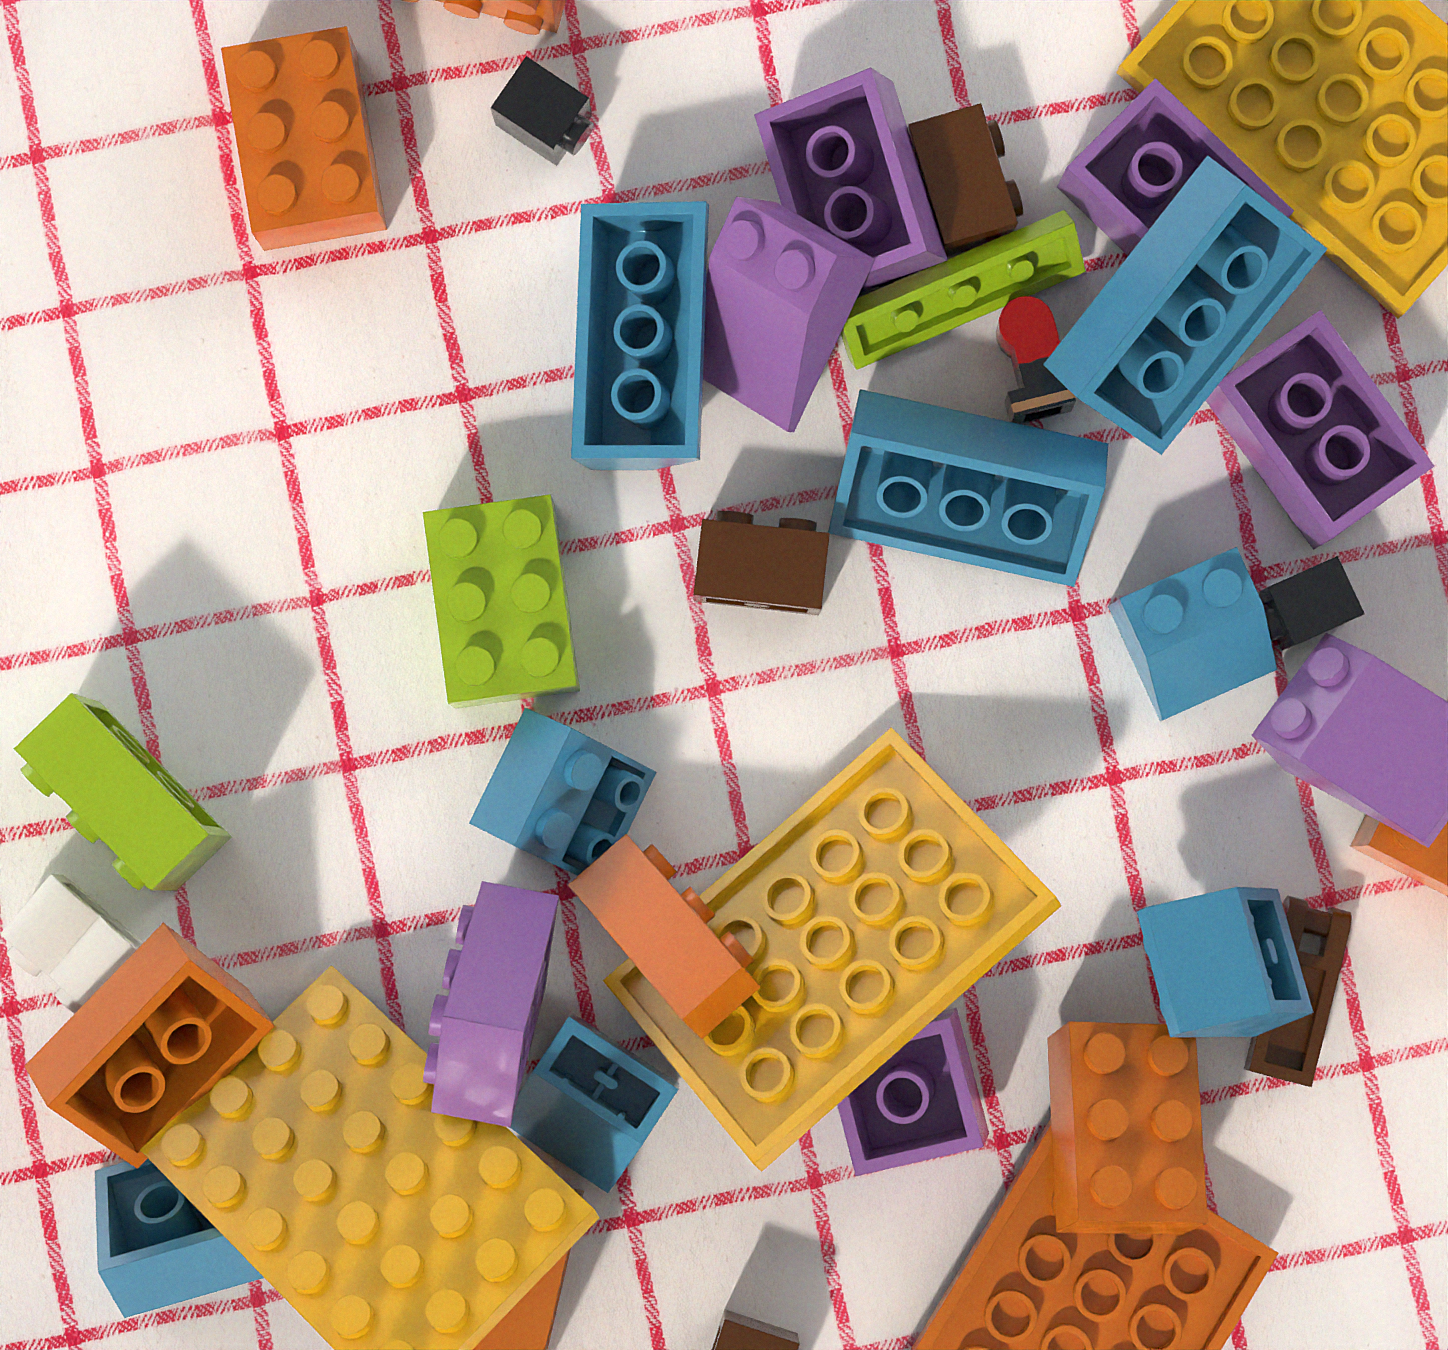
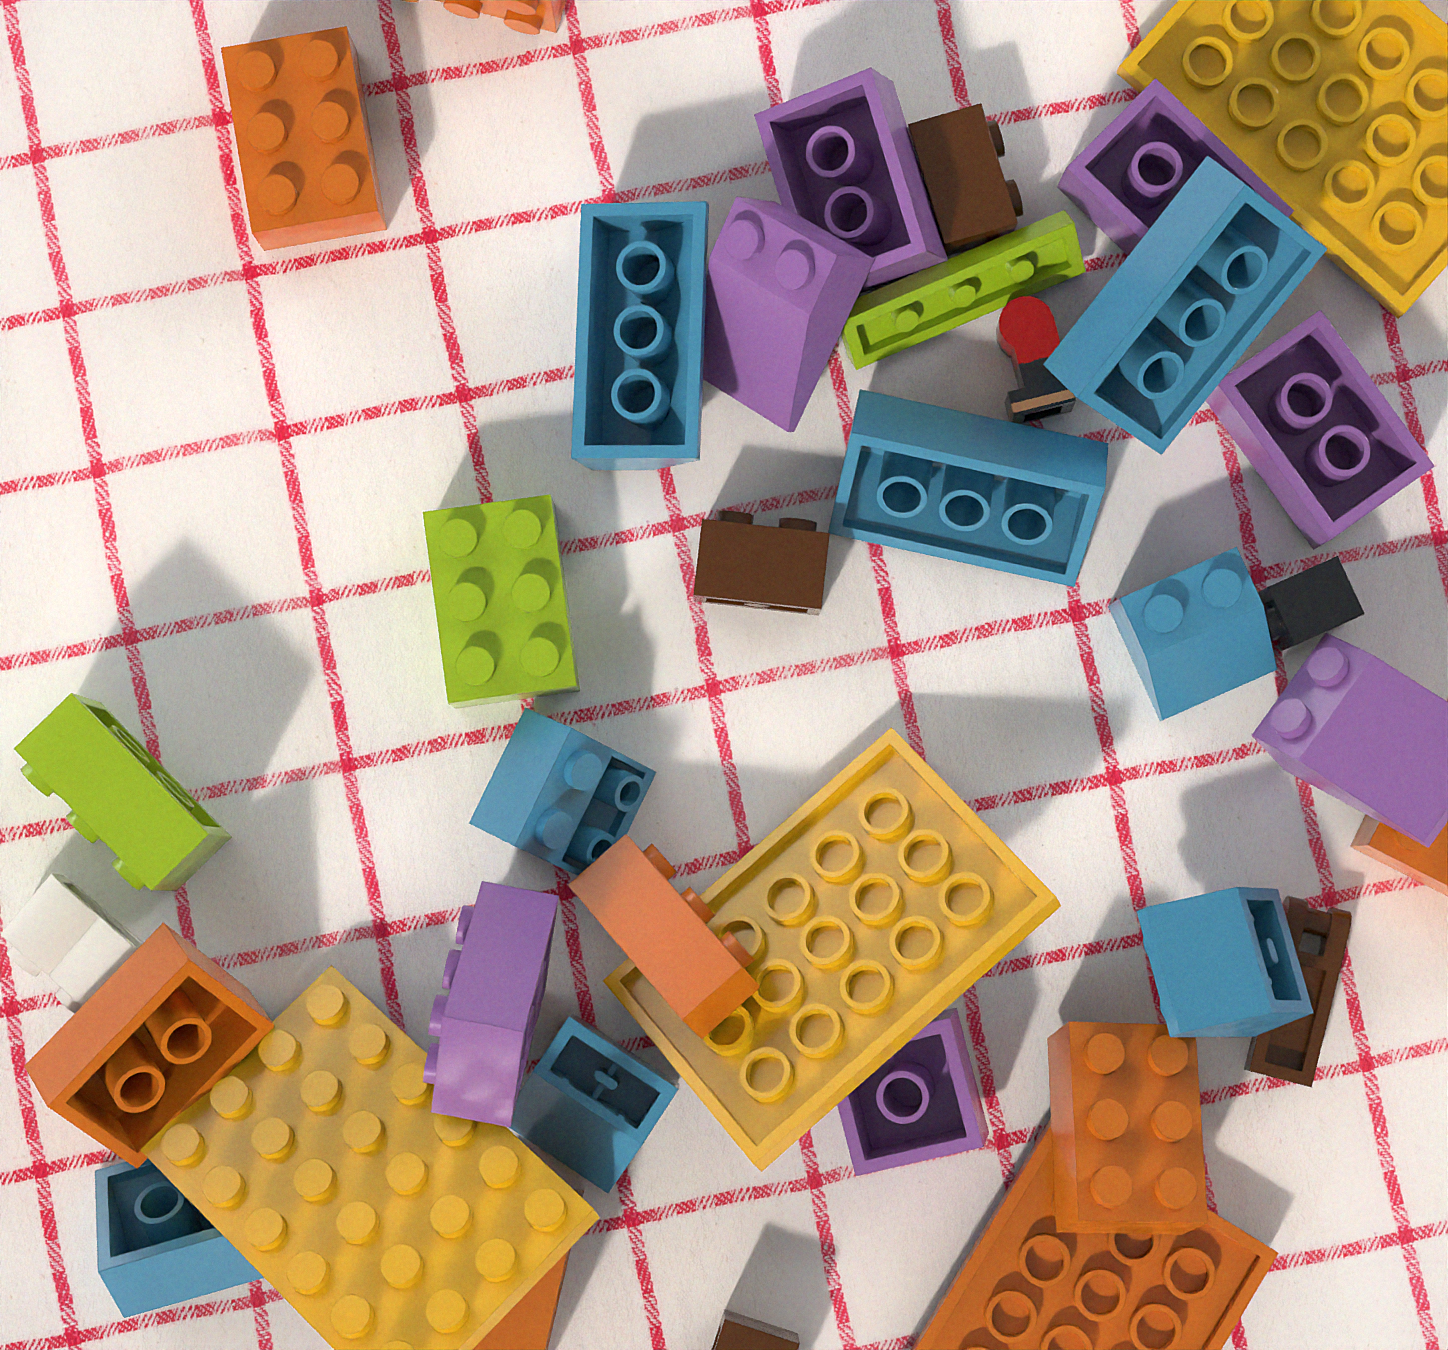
black brick [490,56,594,166] -> none

